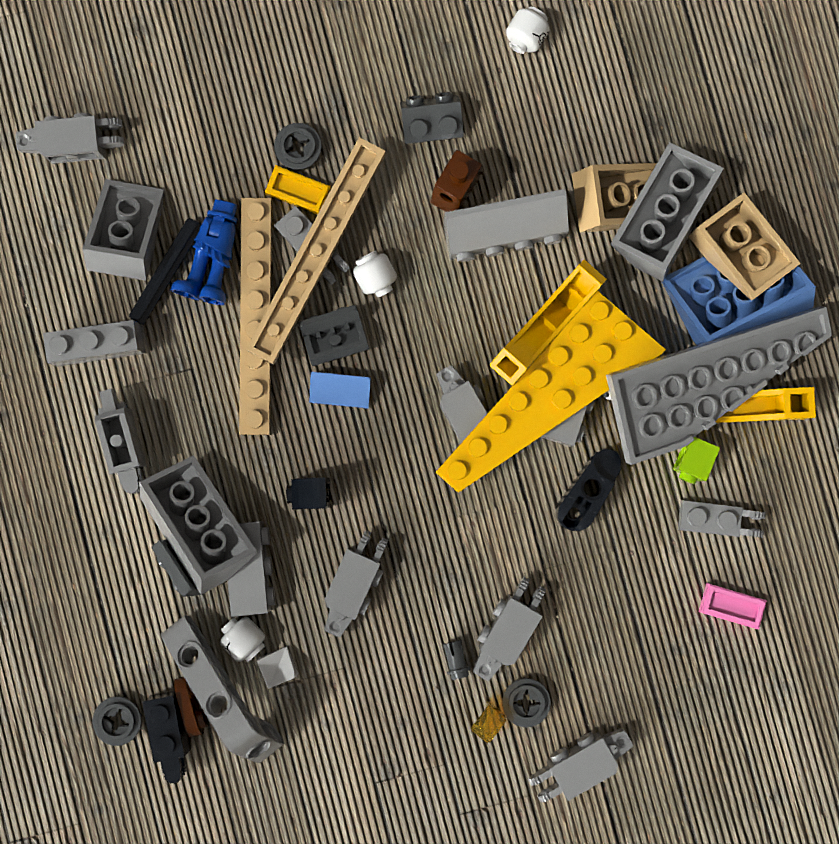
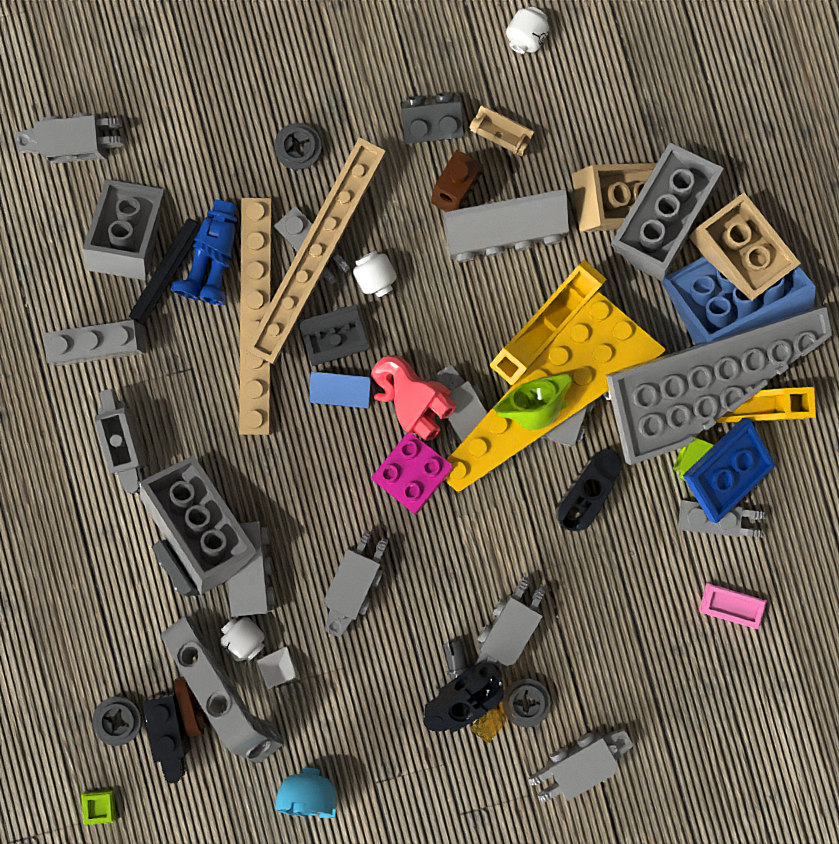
yellow tile [265,165,331,215] -> none
black slope [286,477,331,510] -> none
none -> lime tile [81,789,116,825]
none -> medium azure cylinder [275,768,337,818]
none -> coral hips [371,355,457,441]
none -> dark pink bracket [371,433,454,514]
none -> black piece [423,662,503,734]
none -> tan hinge [469,105,534,157]
none -> lime hat [493,374,572,430]
none -> blue tile [683,418,776,523]

